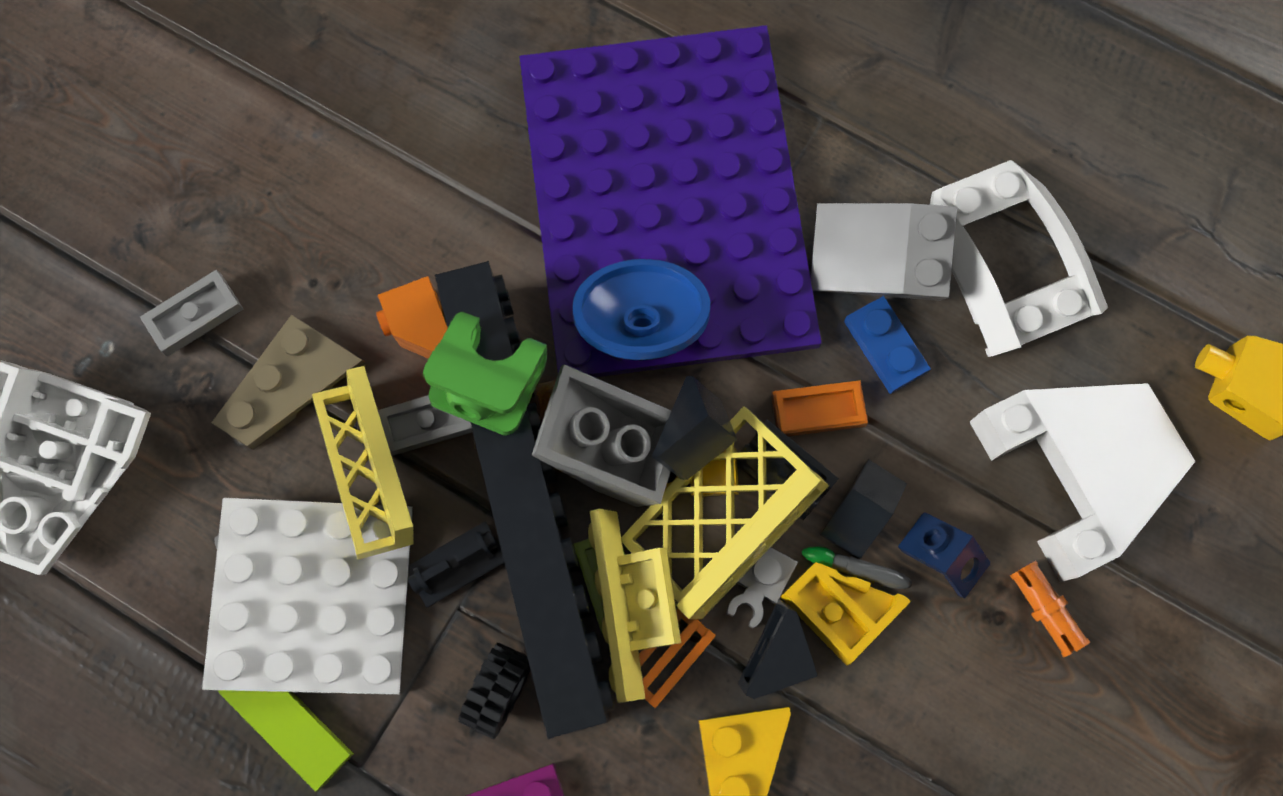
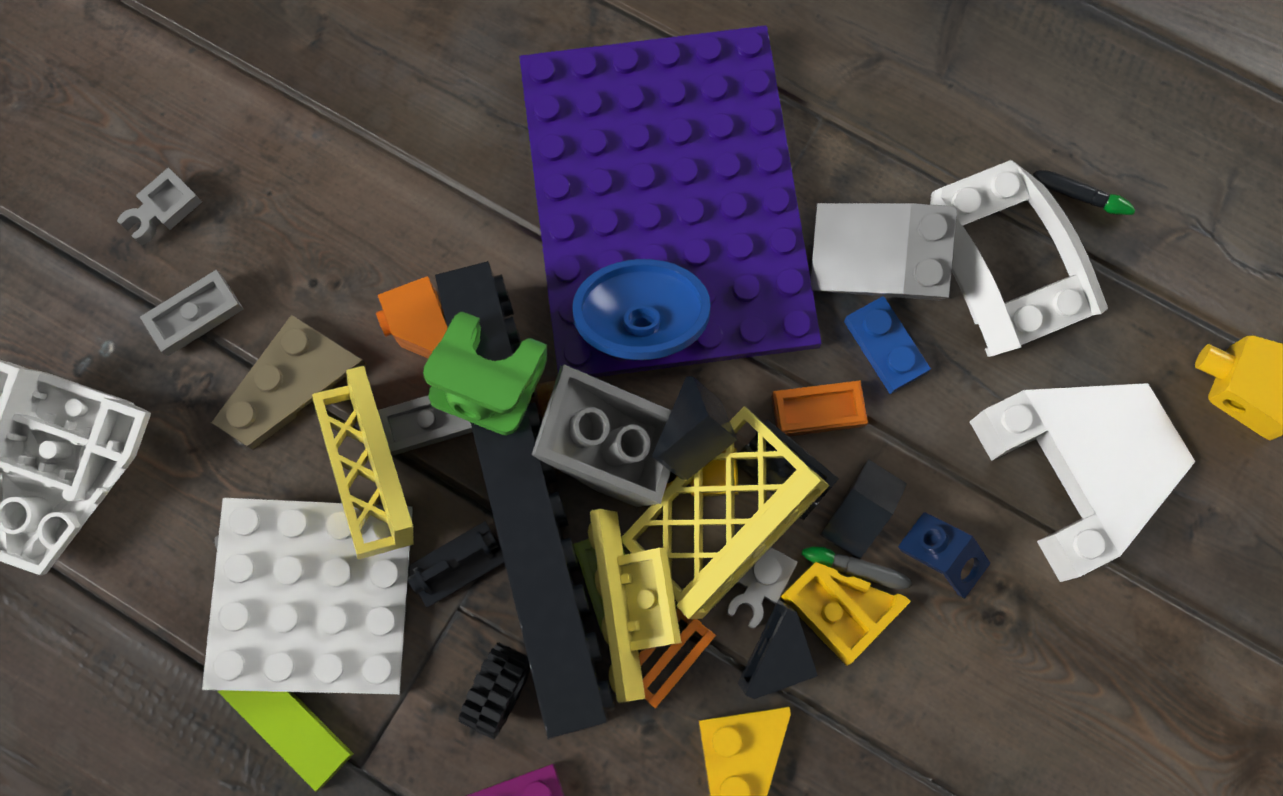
orange pin [1010,560,1090,657] -> none
none -> light grey plate [117,167,202,245]
none -> black piece [1033,170,1135,215]

